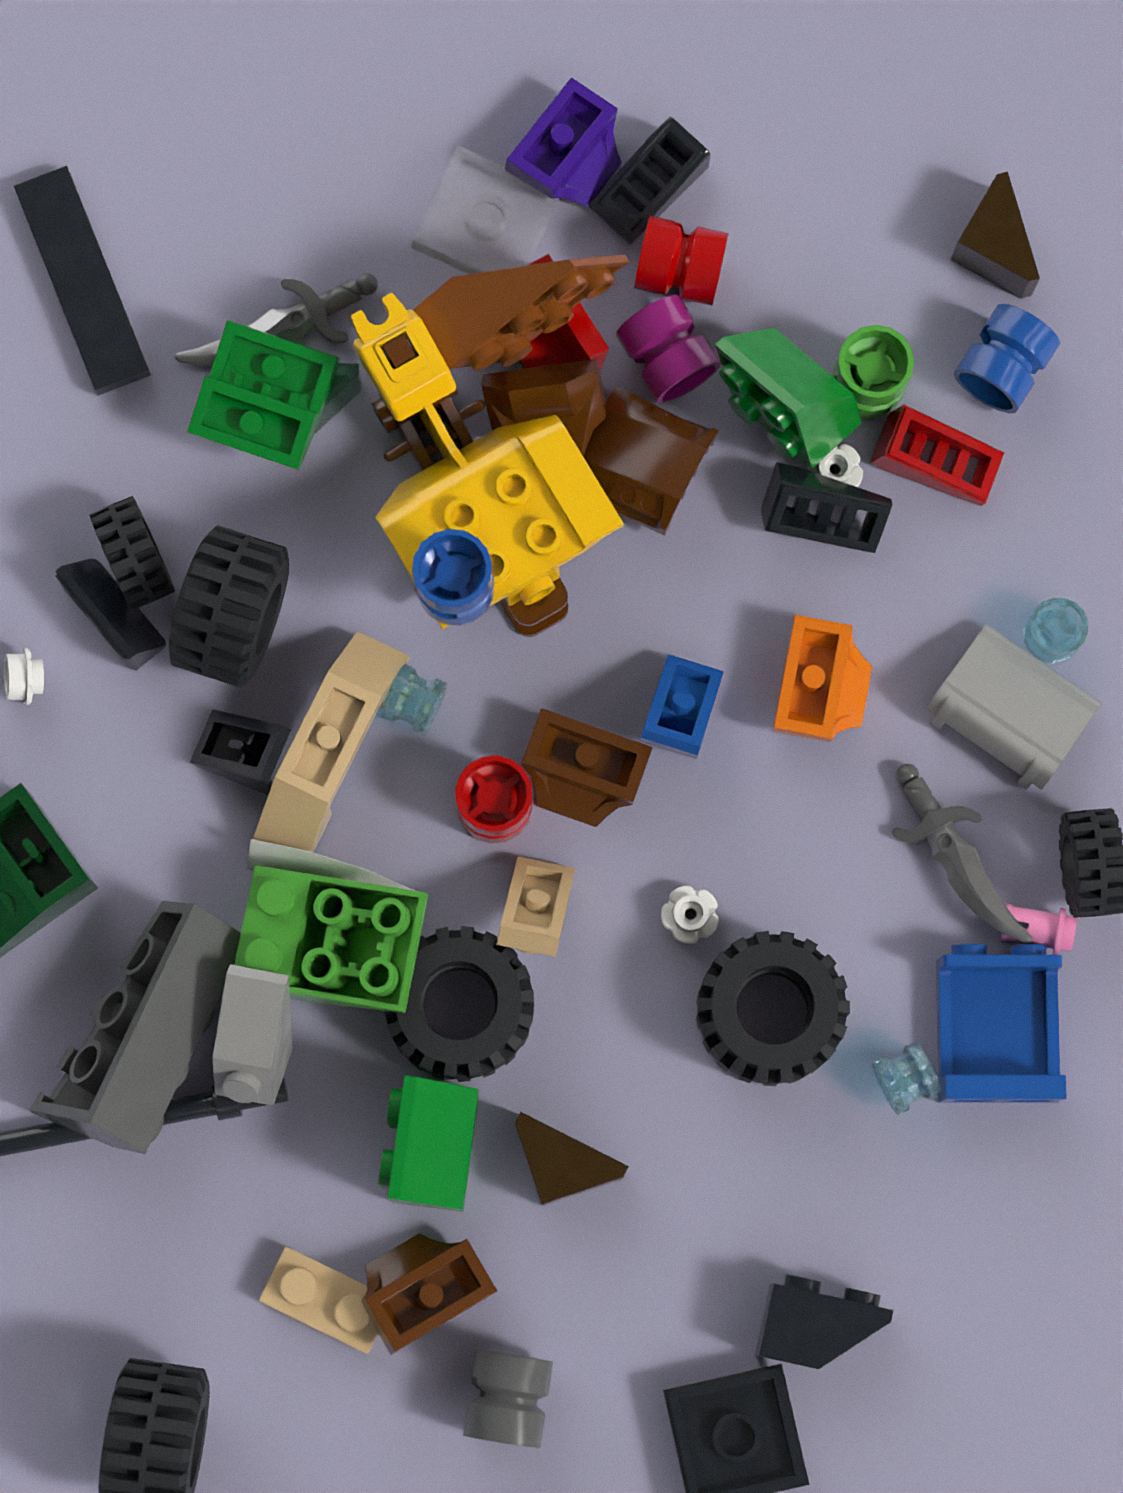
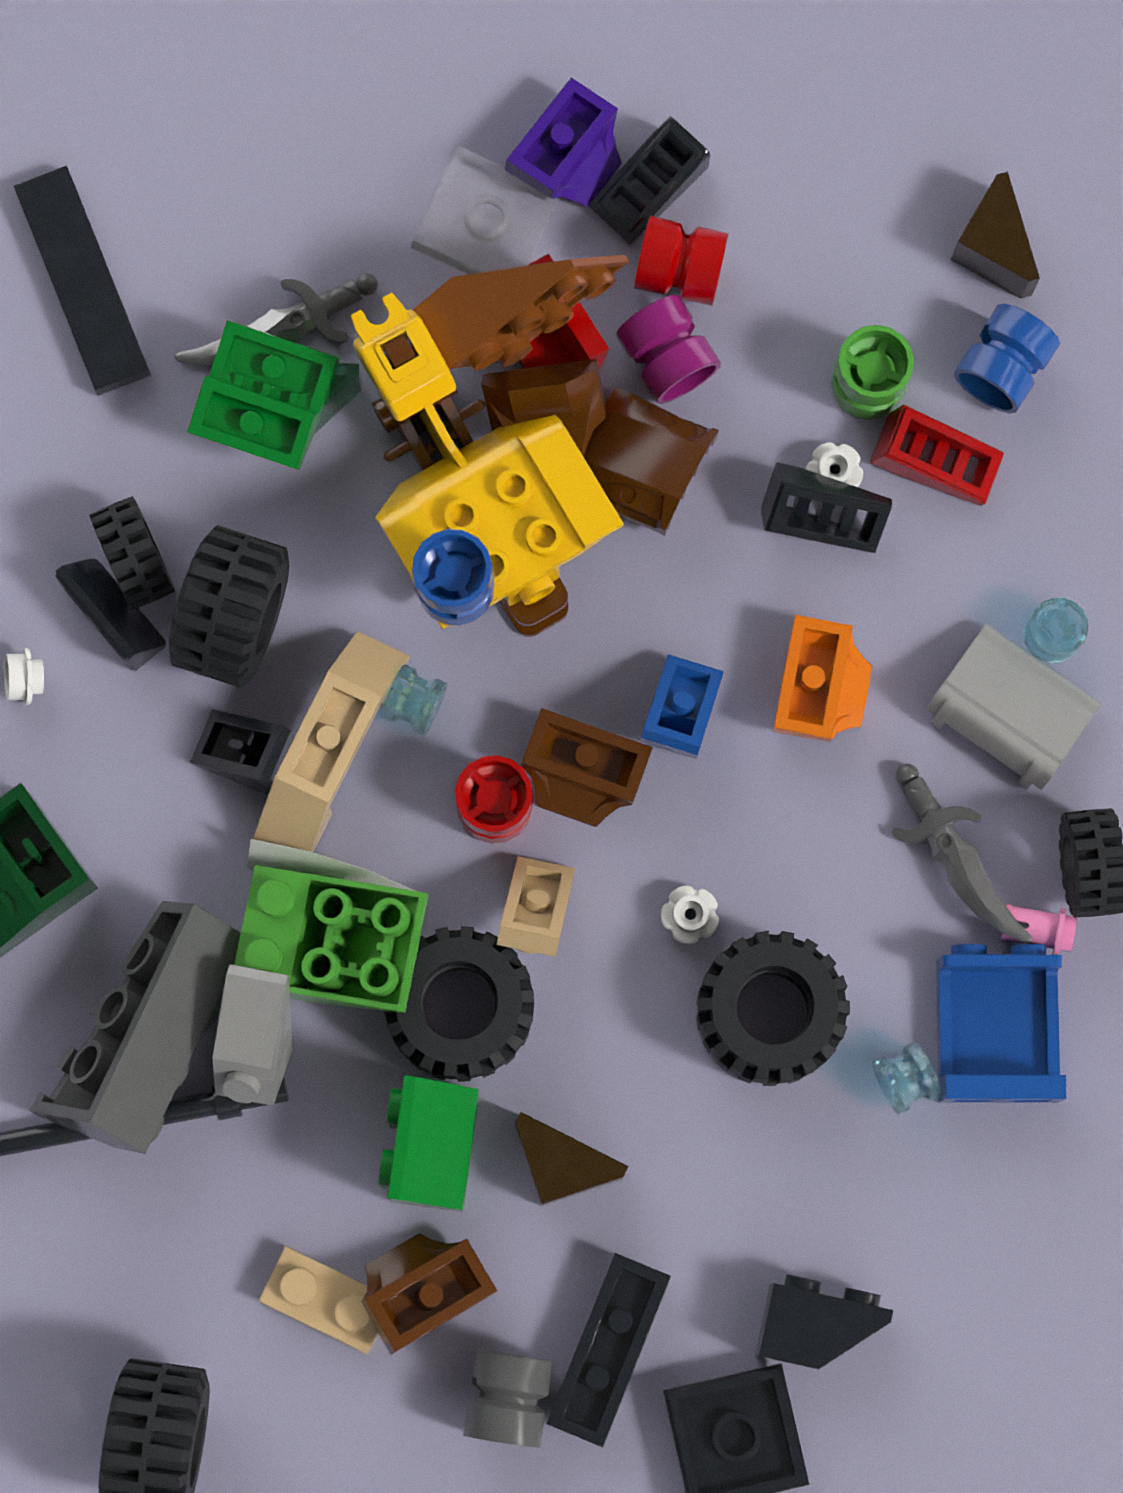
green slope [715,327,862,469] -> none
none -> black plate [546,1253,671,1447]

